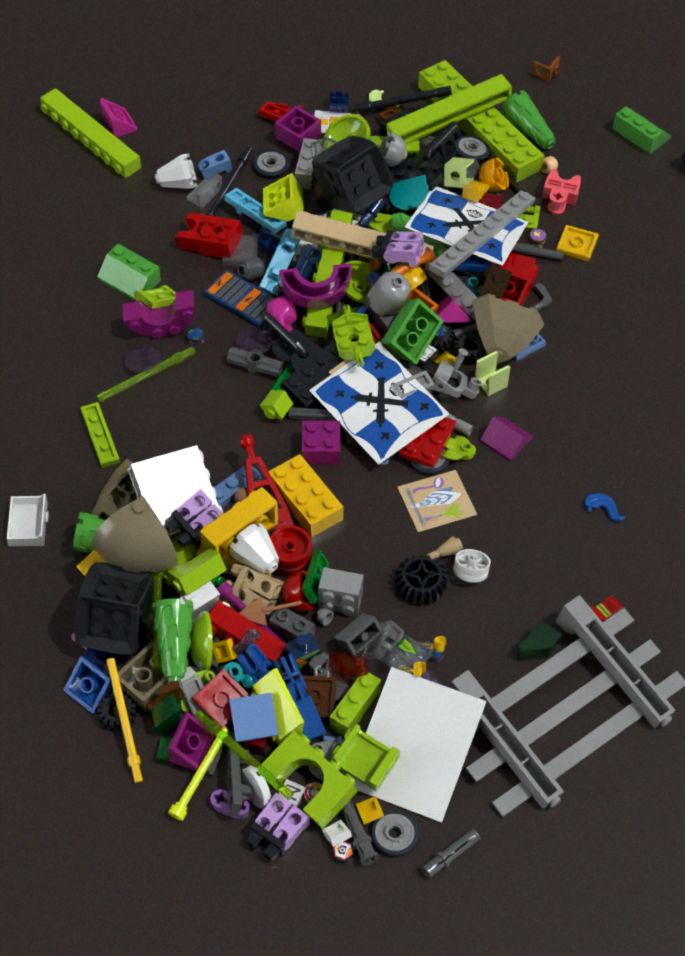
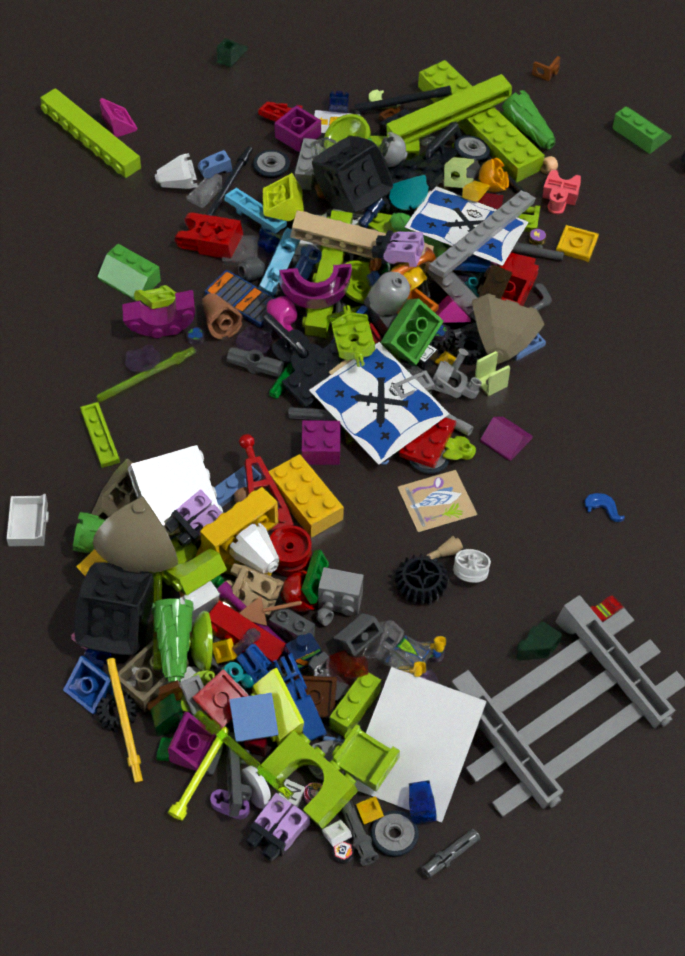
lime brick [260,390,293,419] -> none
none -> nougat cone [202,293,242,339]
none -> clear green slope [217,38,248,67]
none -> clear blue hand [409,780,438,824]

